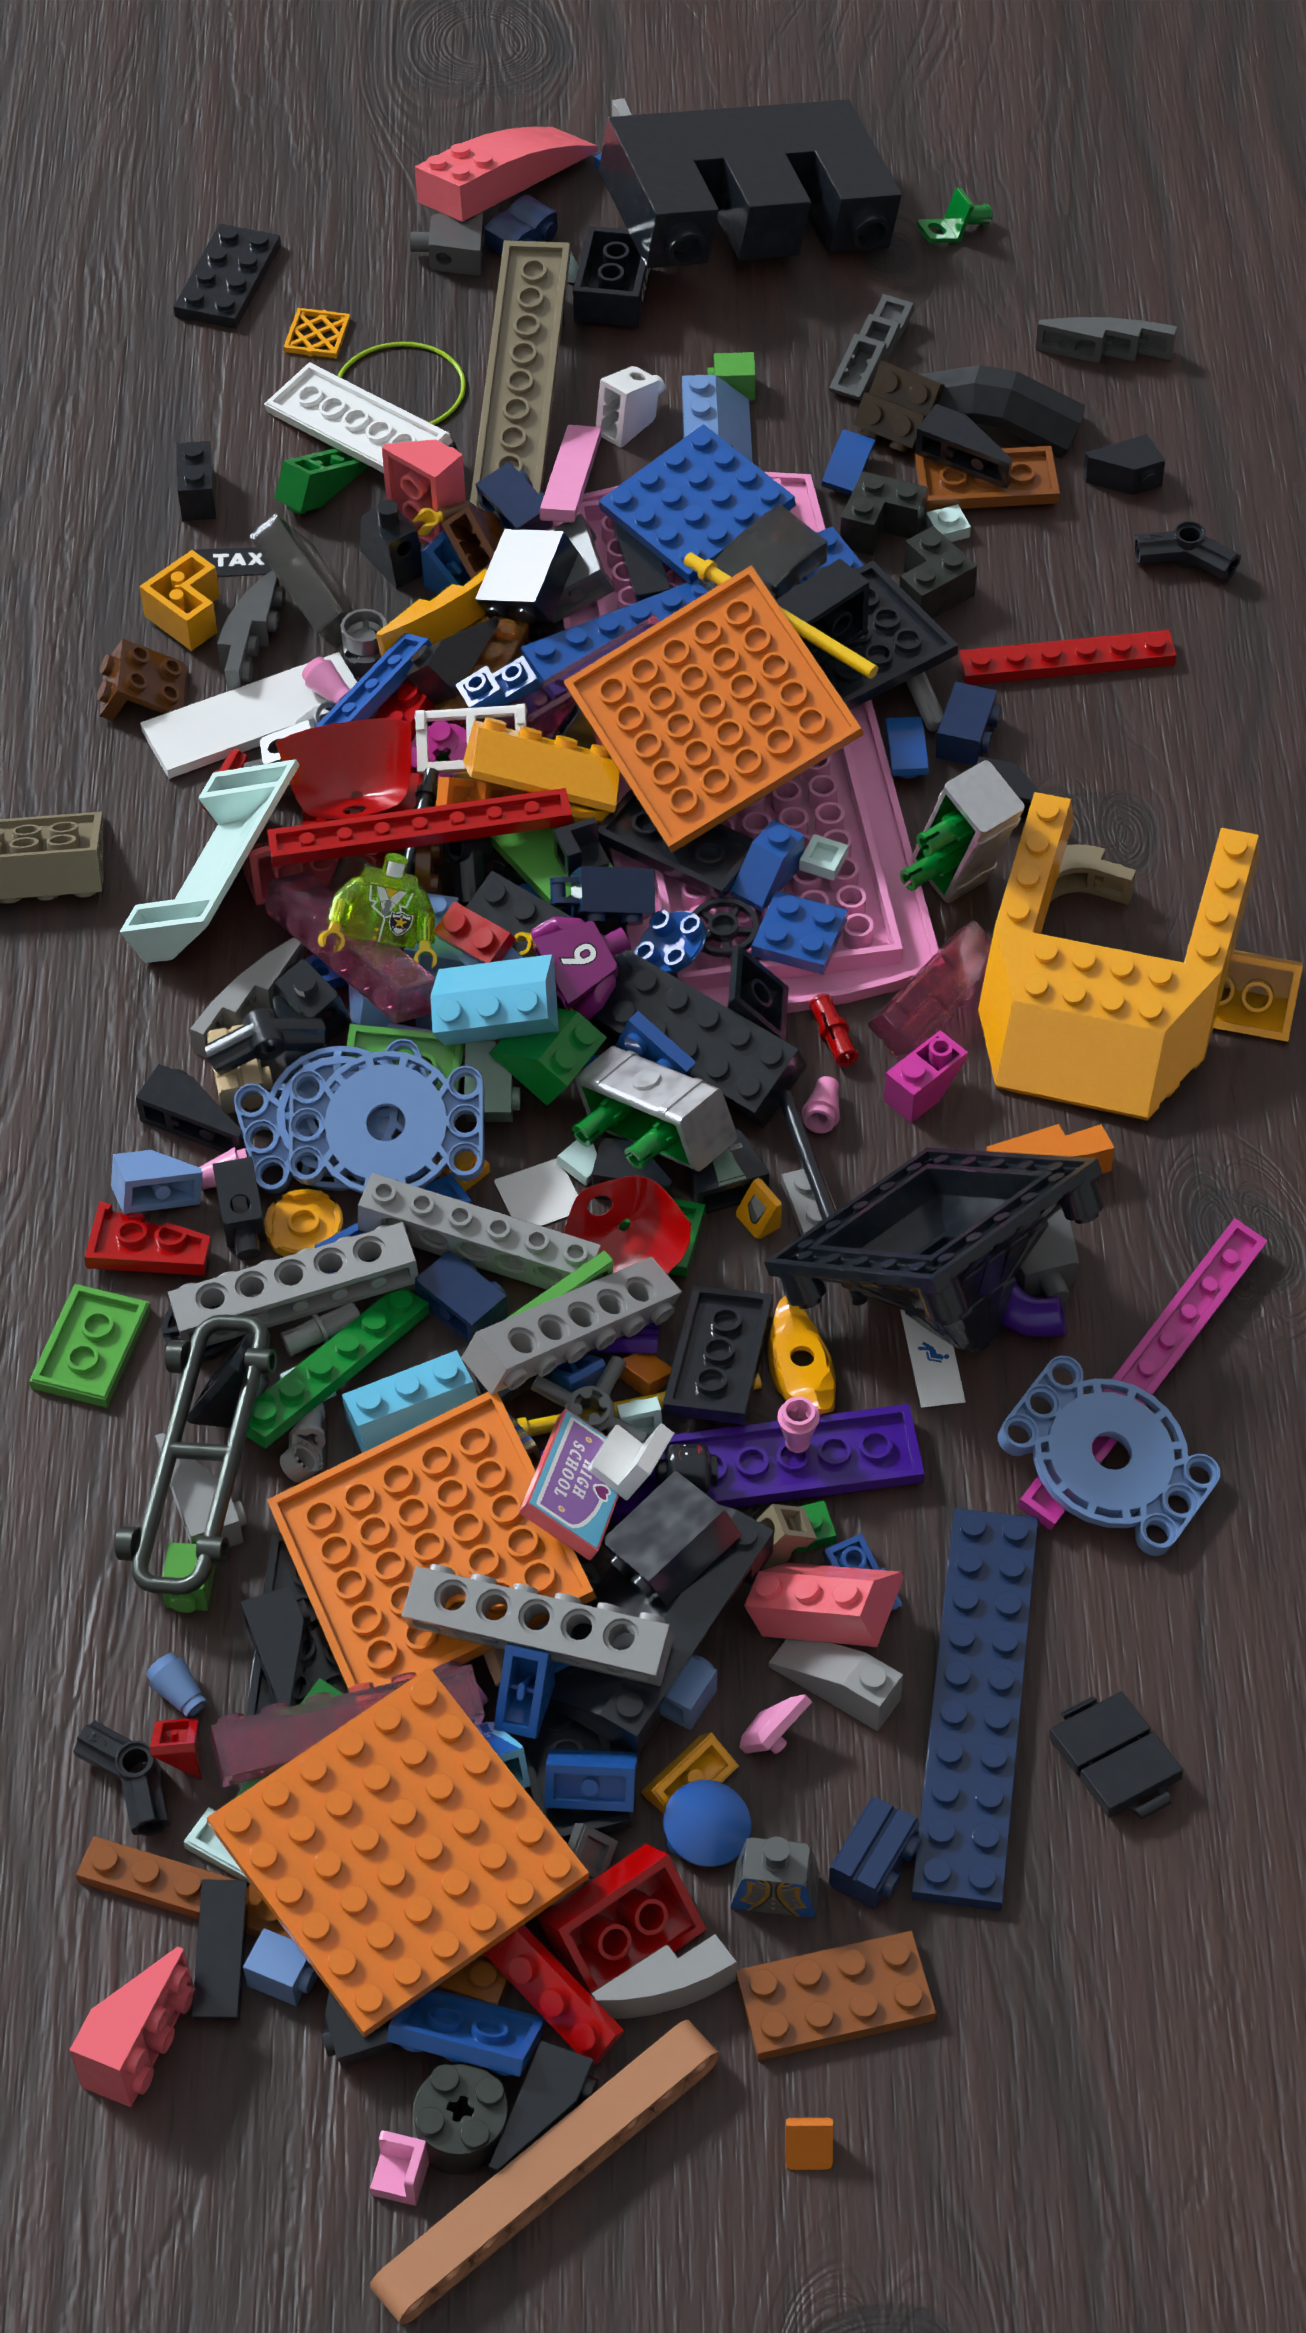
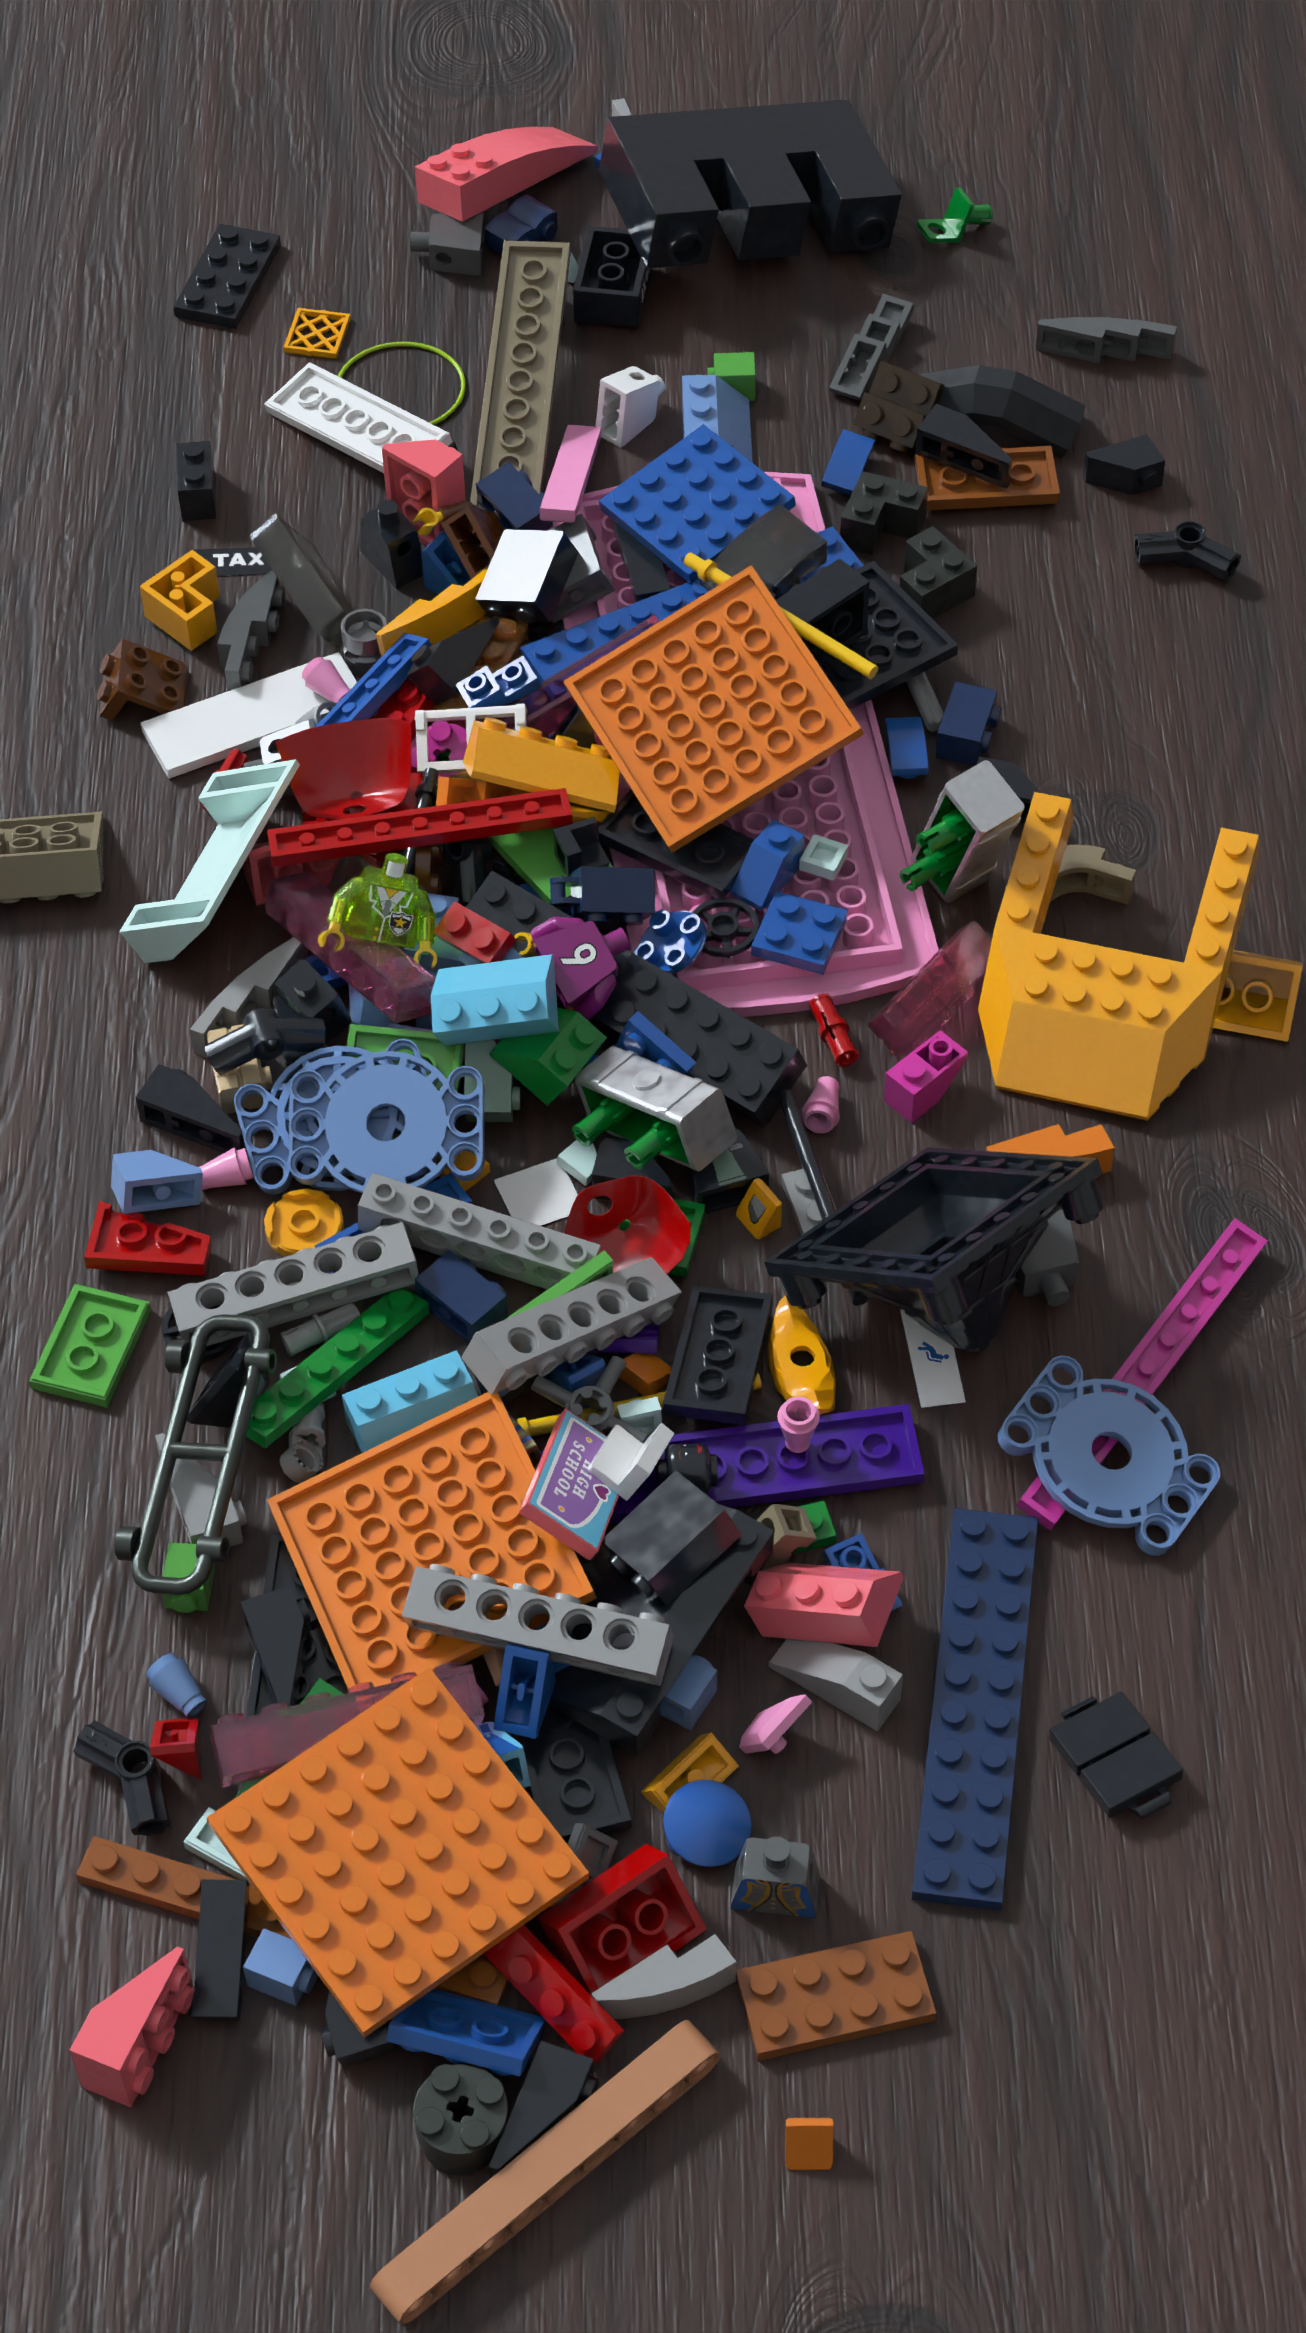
black torso [212,1157,266,1260] -> none
green slope [274,448,369,514] -> none
bright pink panel [370,2131,429,2206] -> none
blue panel [544,1749,637,1812] -> none
black slope [728,944,789,1042] -> none
dark blue brick [829,1797,922,1909] -> none
light aqua plate [925,504,971,542] -> none
red plate [959,630,1176,685] -> none
dark purple cylinder [1001,1277,1067,1337] -> none

